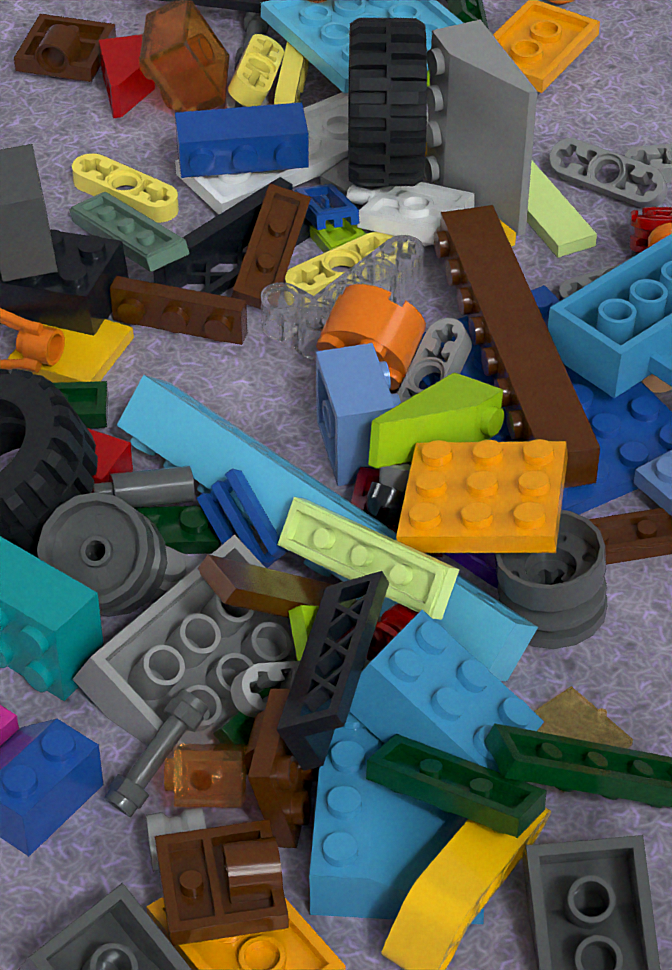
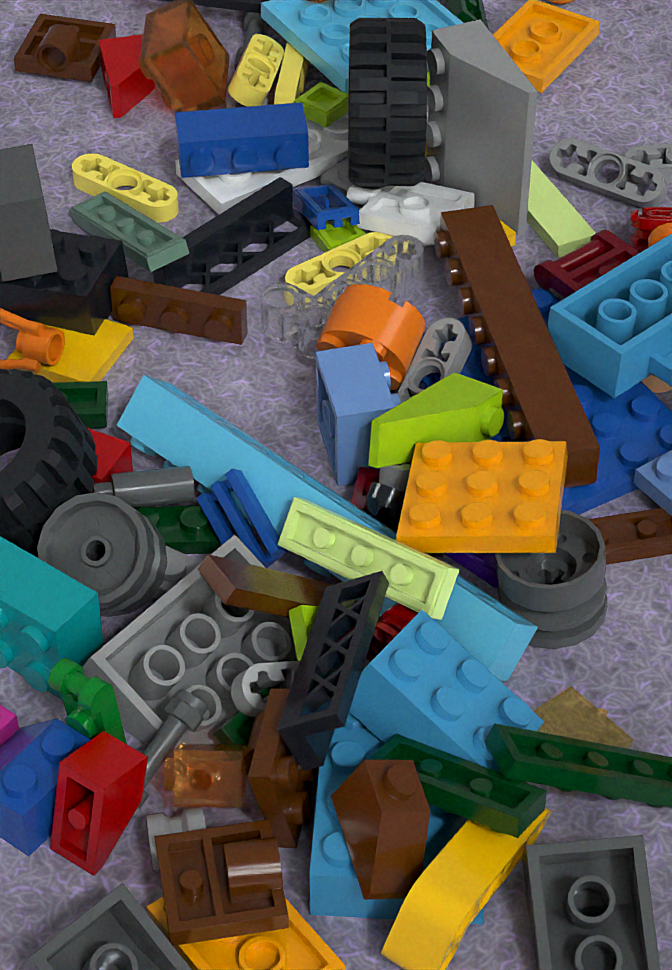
reddish brown plate [231,183,311,313] -> none
none -> green plate [48,658,127,744]
none -> red slope [50,731,148,876]
none -> lime tile [294,82,348,128]
none -> reddish brown slope [331,760,430,900]
none -> dark red plate [533,230,640,298]

